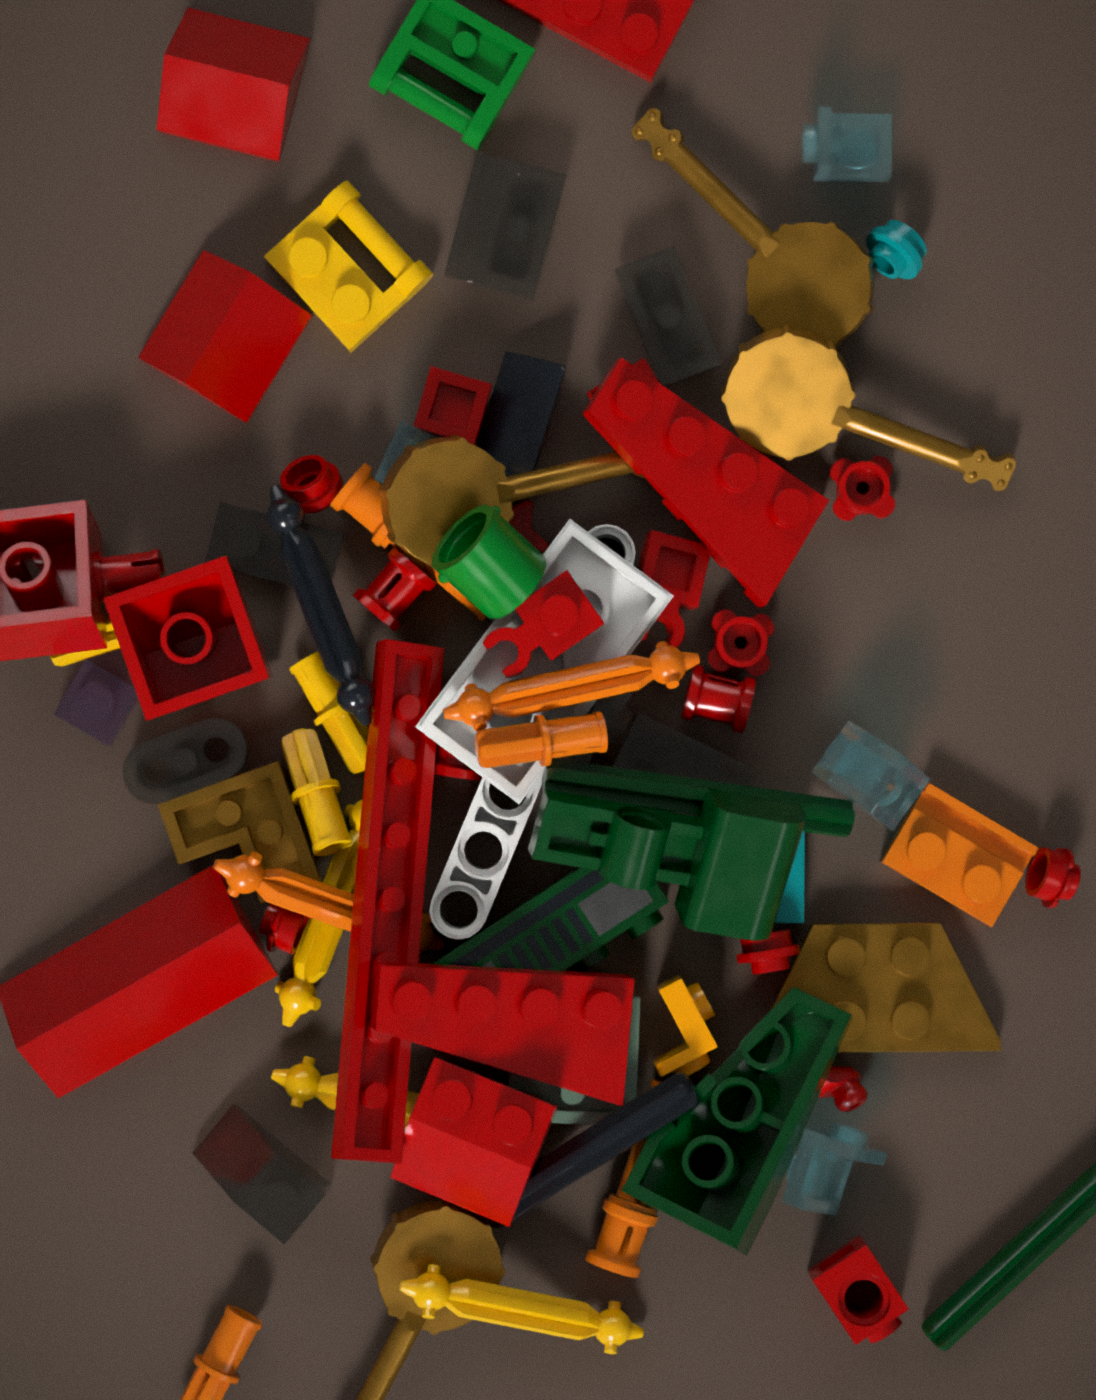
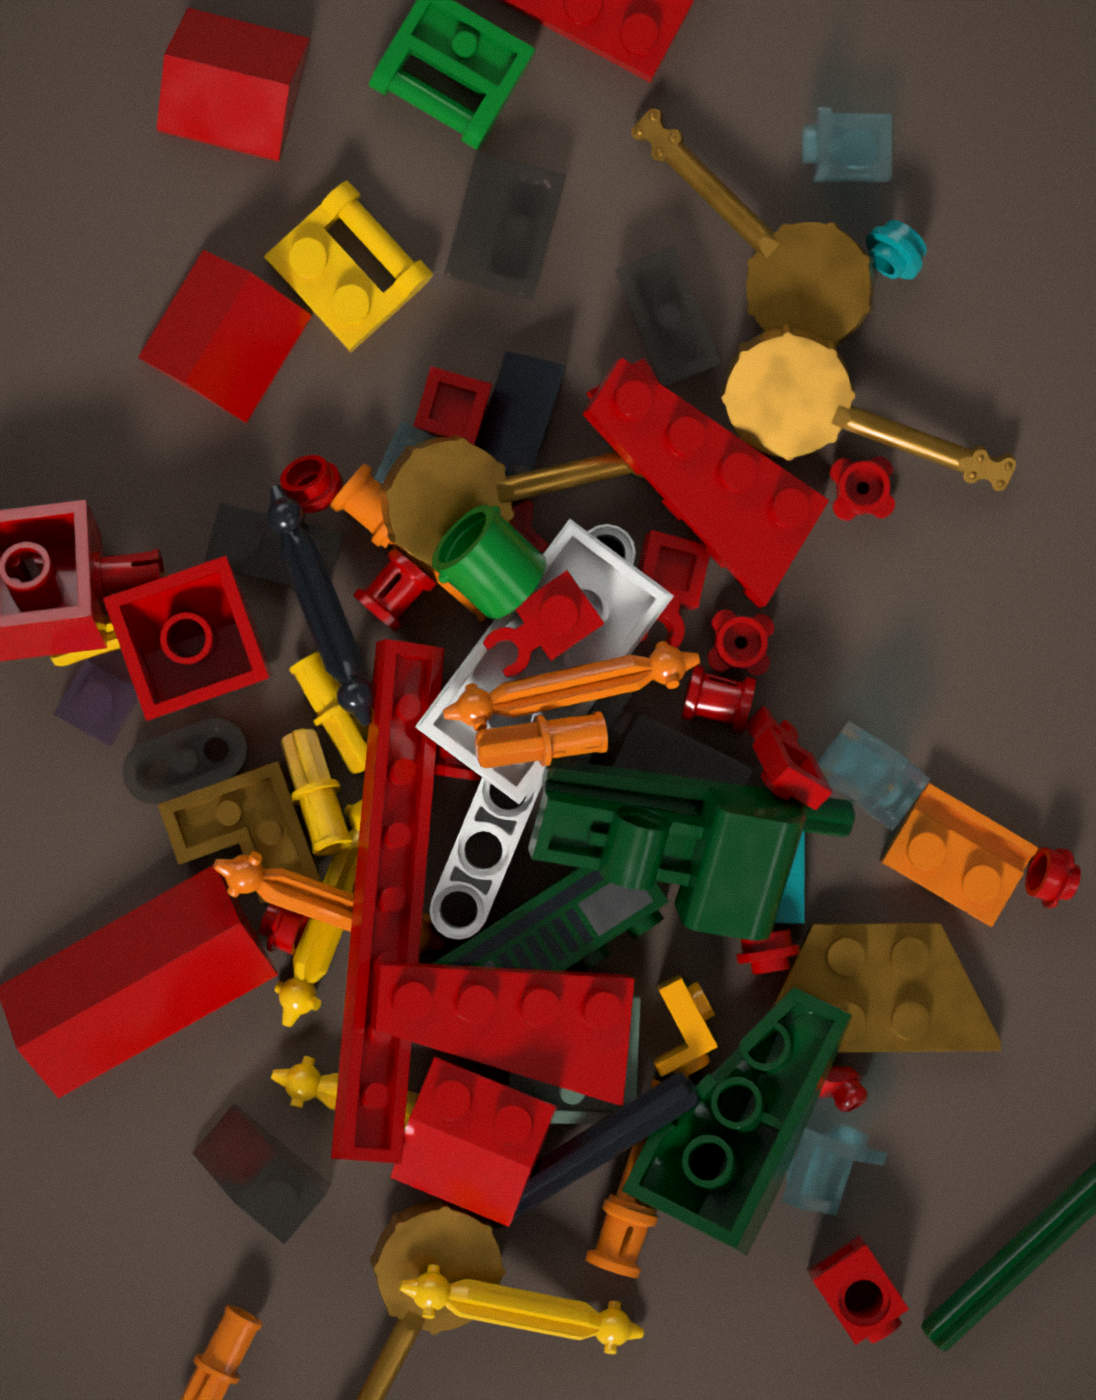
none -> red plate [746,706,833,810]

